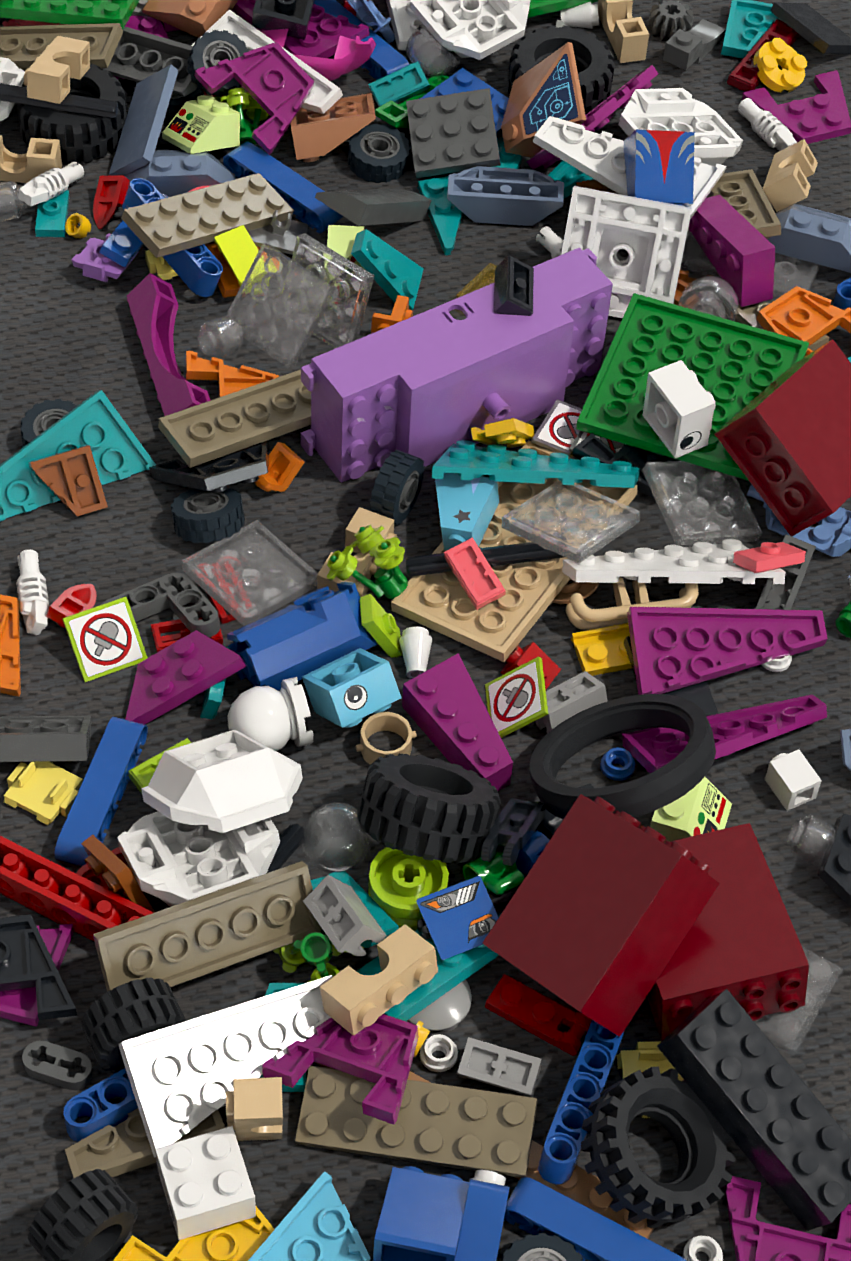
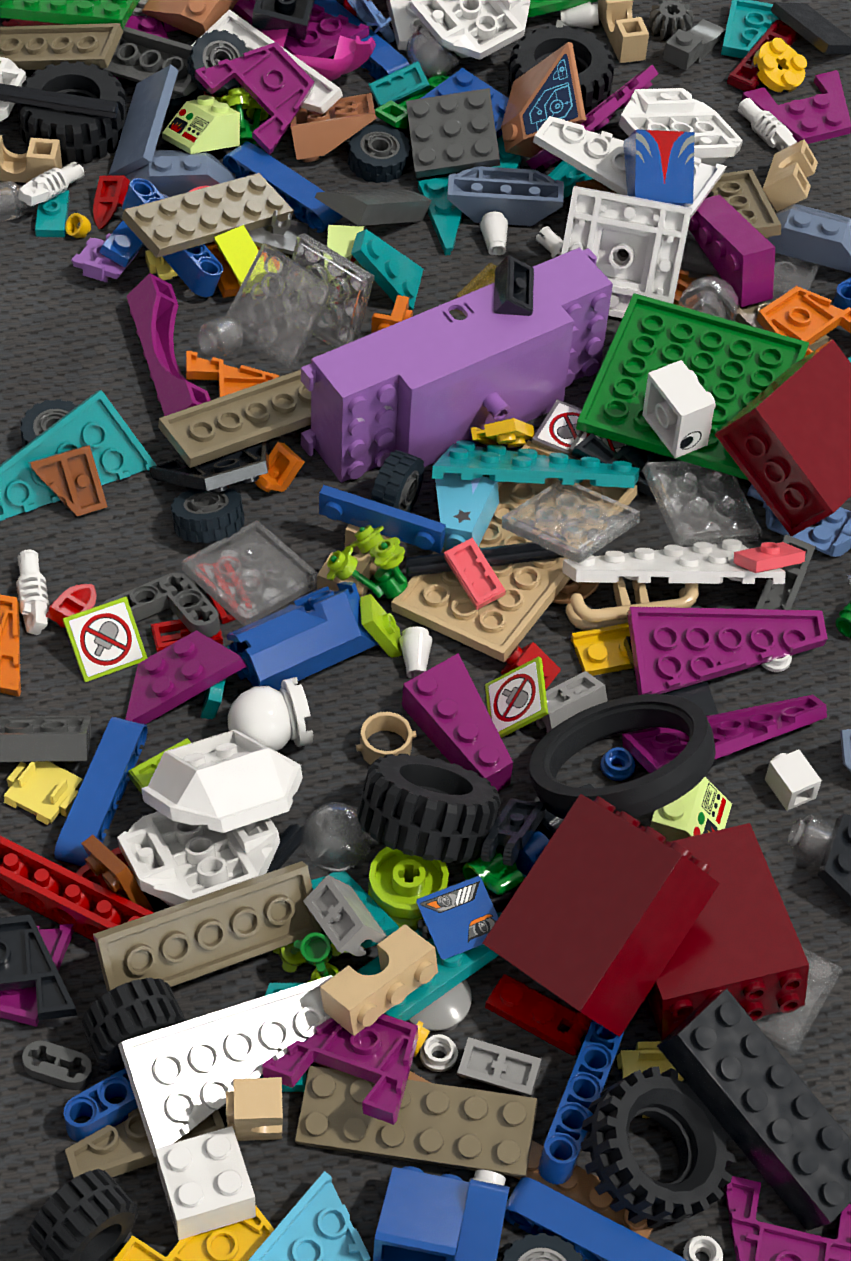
tan arch [24,36,90,104] -> none
medium azure brick [302,648,401,728] -> none
none -> blue plate [319,485,446,553]
none -> white cone [480,211,508,255]

